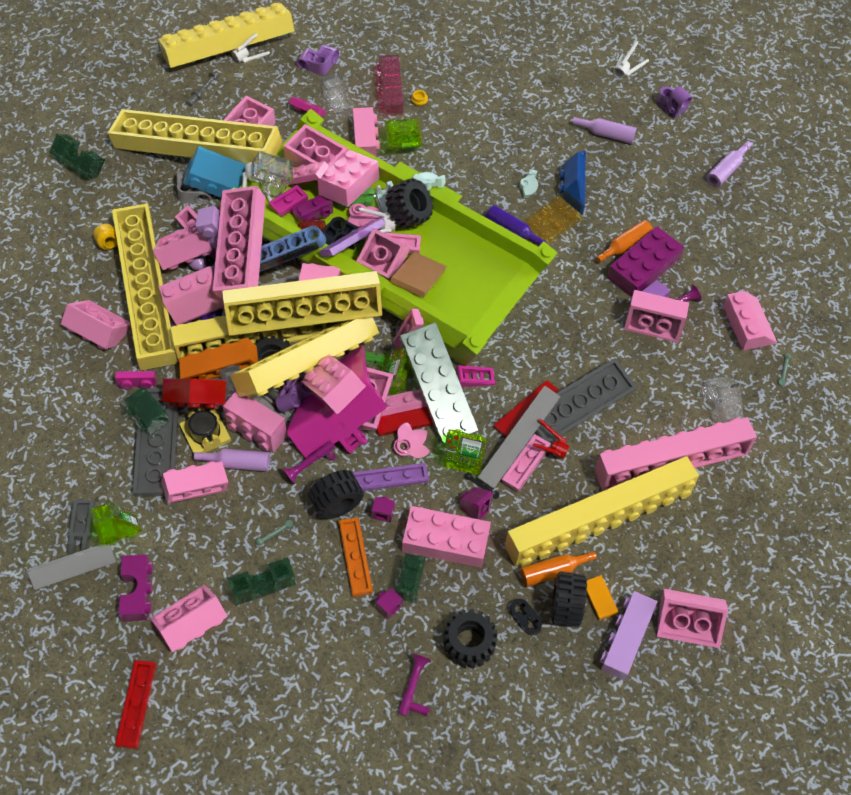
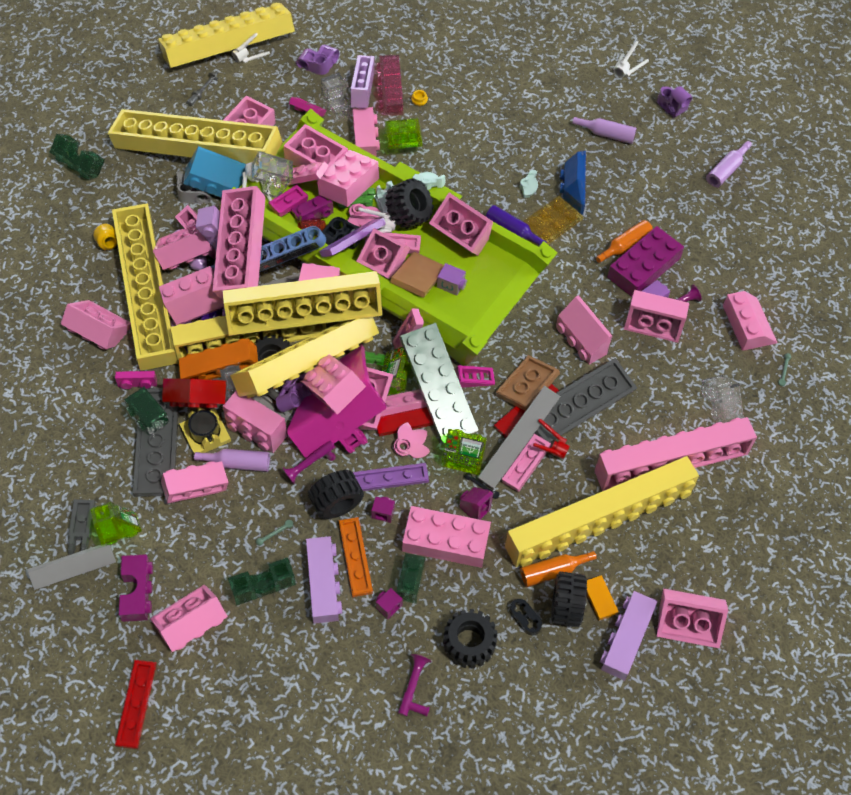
none -> lavender brick [306,536,342,623]
none -> lavender brick [351,55,374,109]
none -> bright pink slope [429,193,493,255]
none -> medium lavender brick [437,263,467,296]
none -> medium nougat tile [496,355,560,411]
none -> bright pink slope [556,295,612,364]

